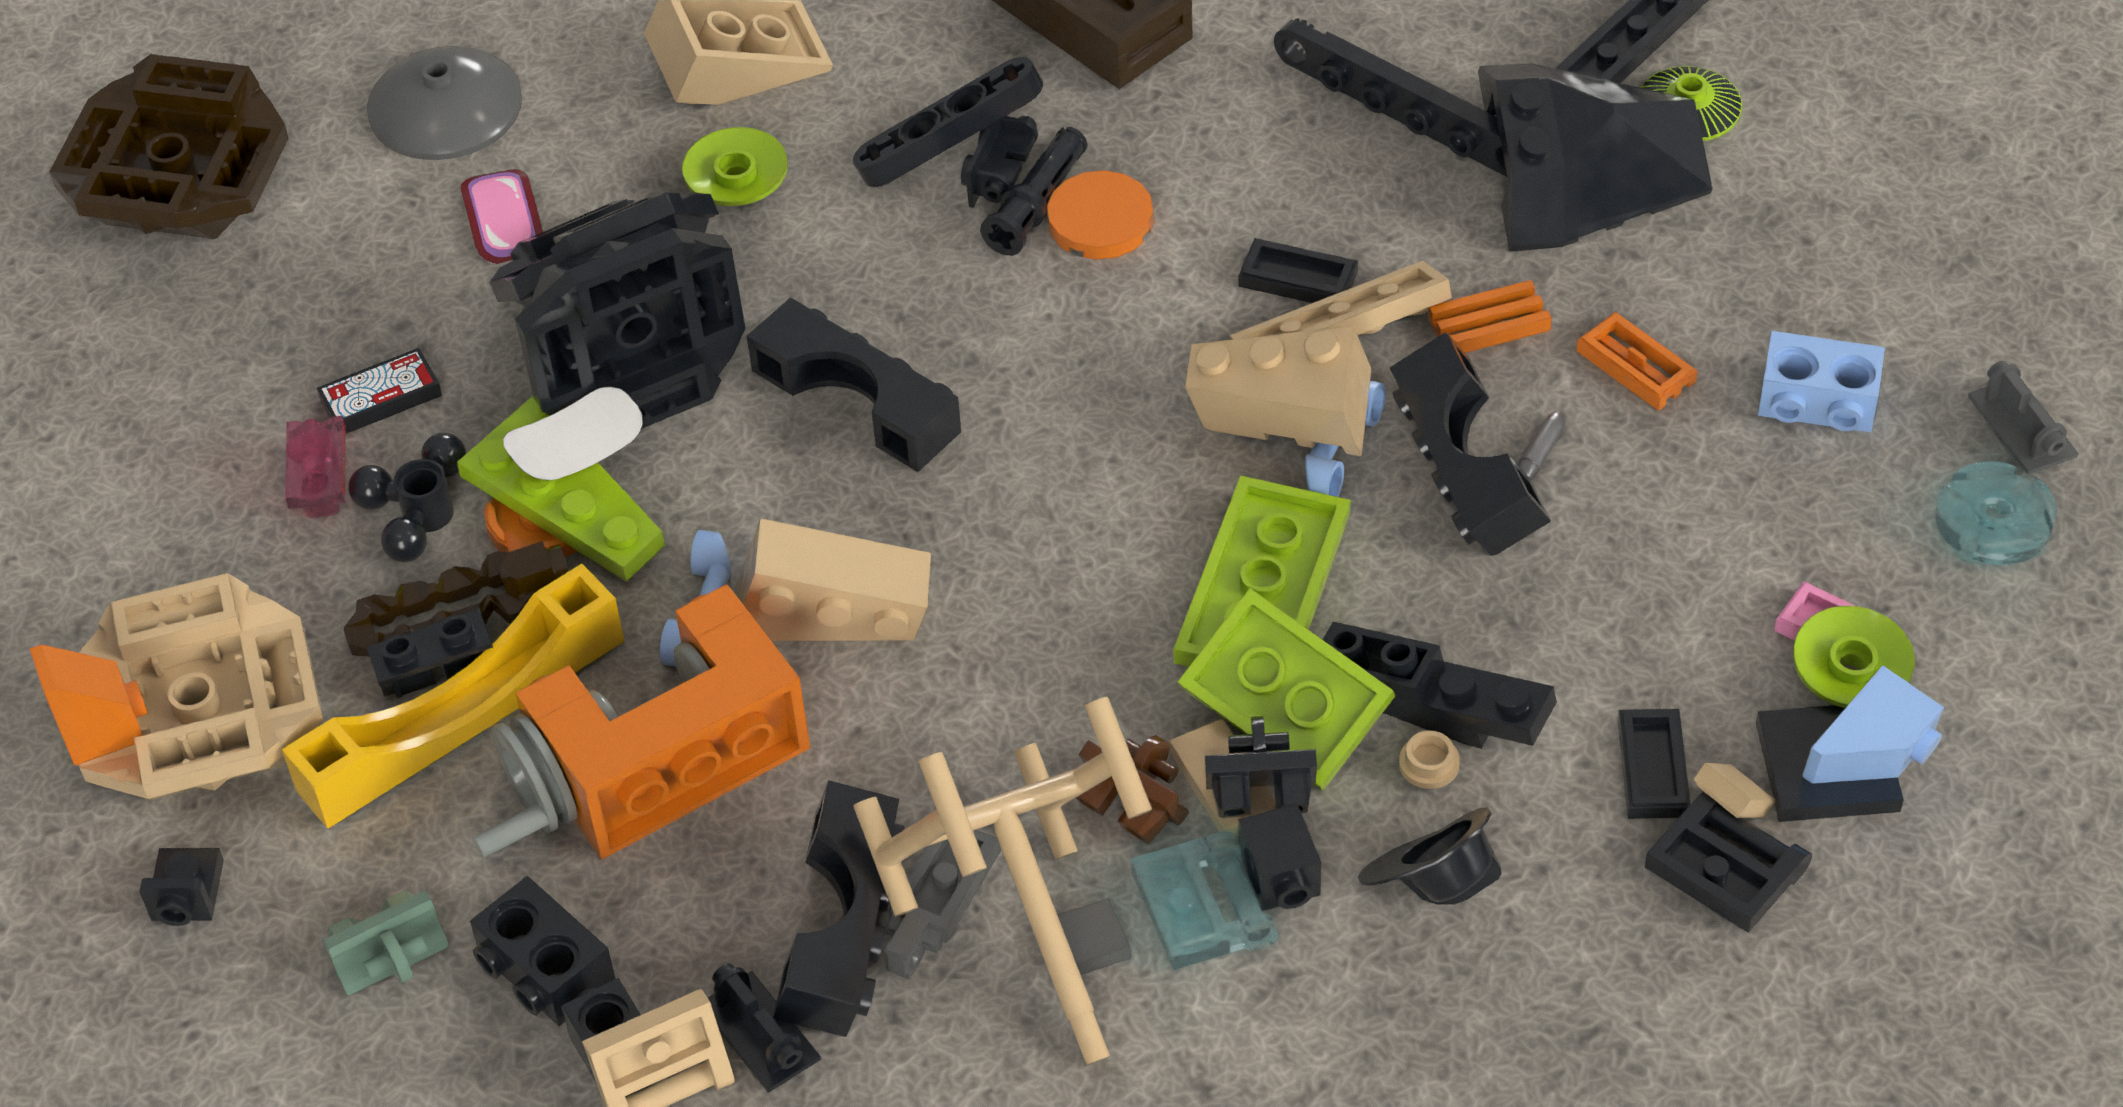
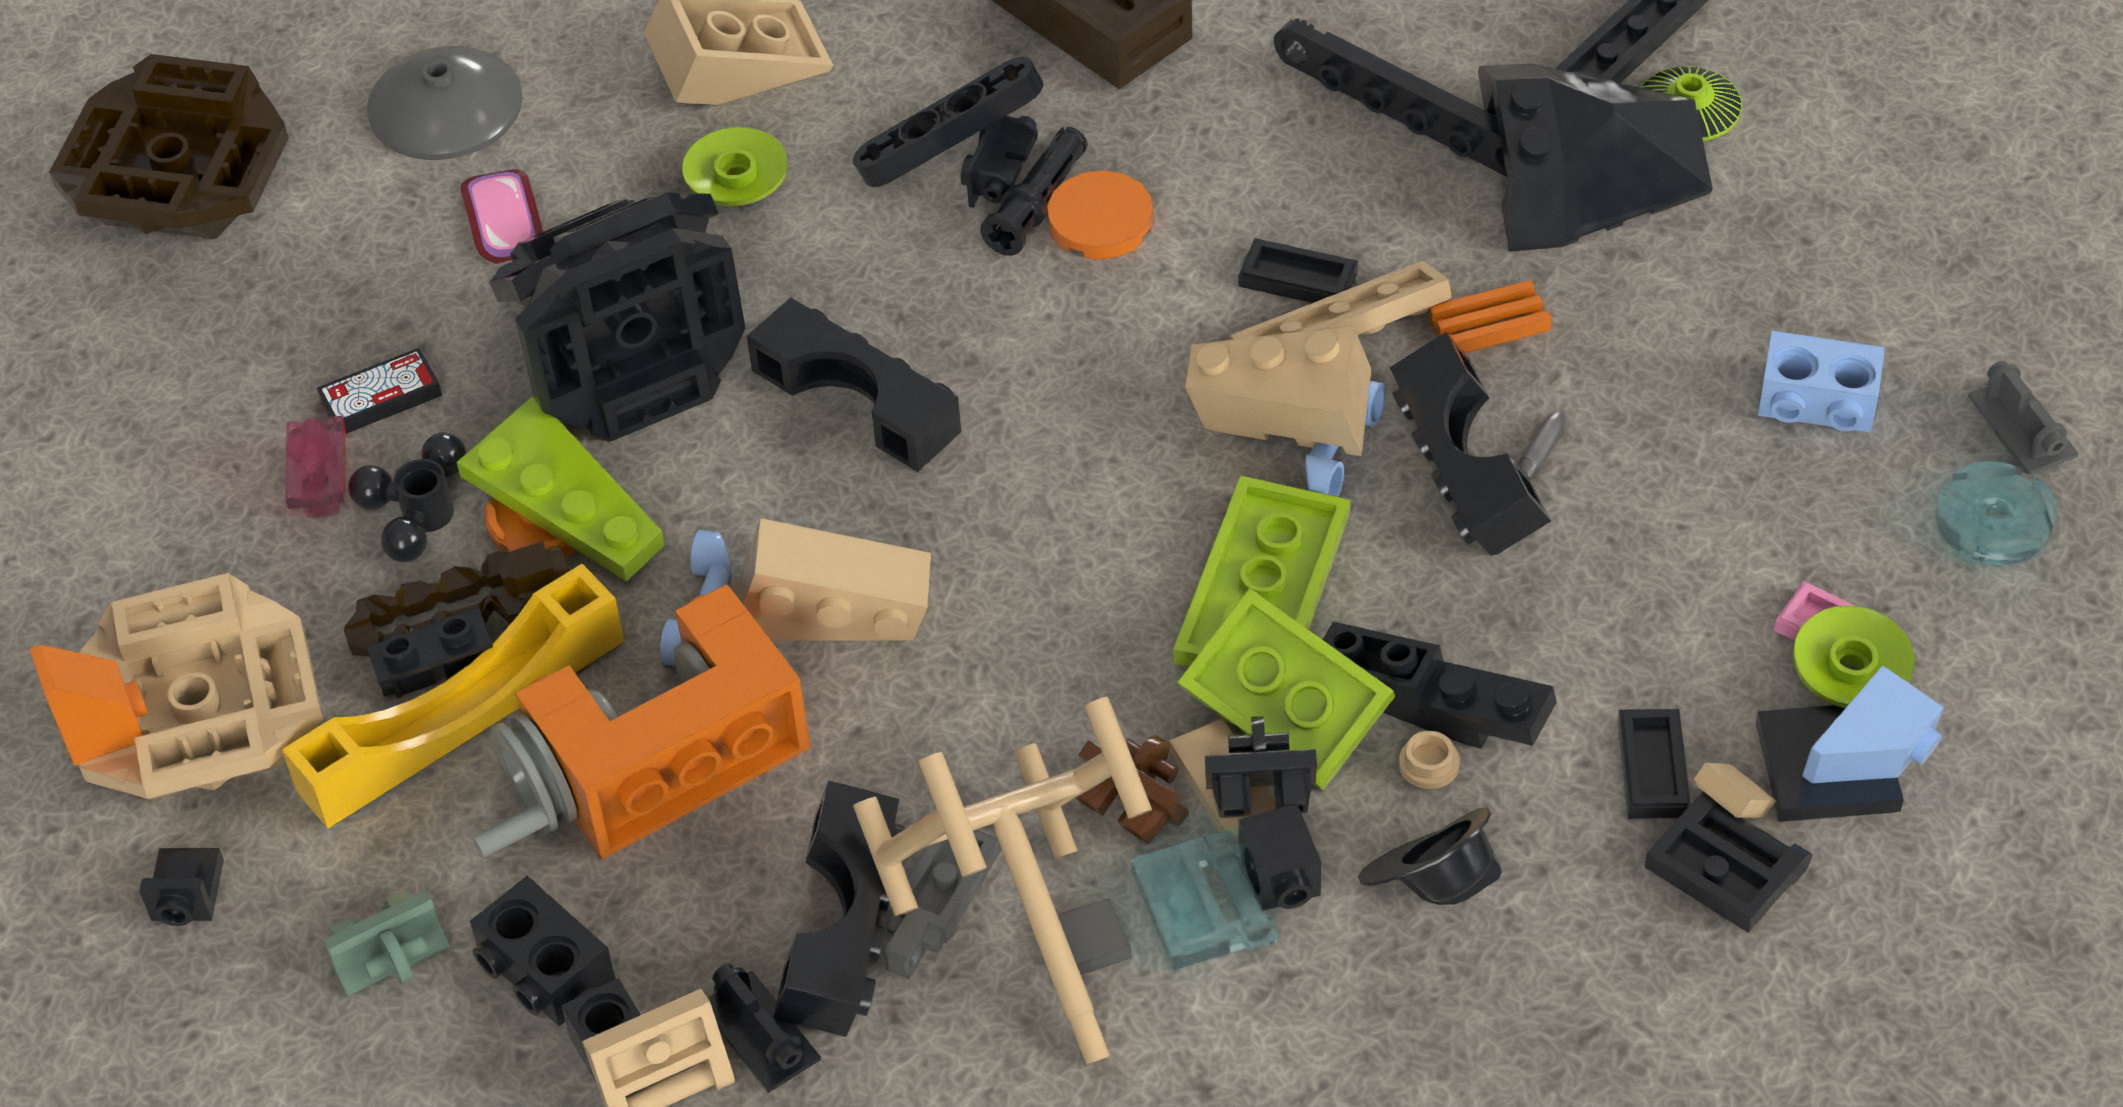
white sticker [503,387,642,480] -> none
orange tile [1576,312,1698,411] -> none

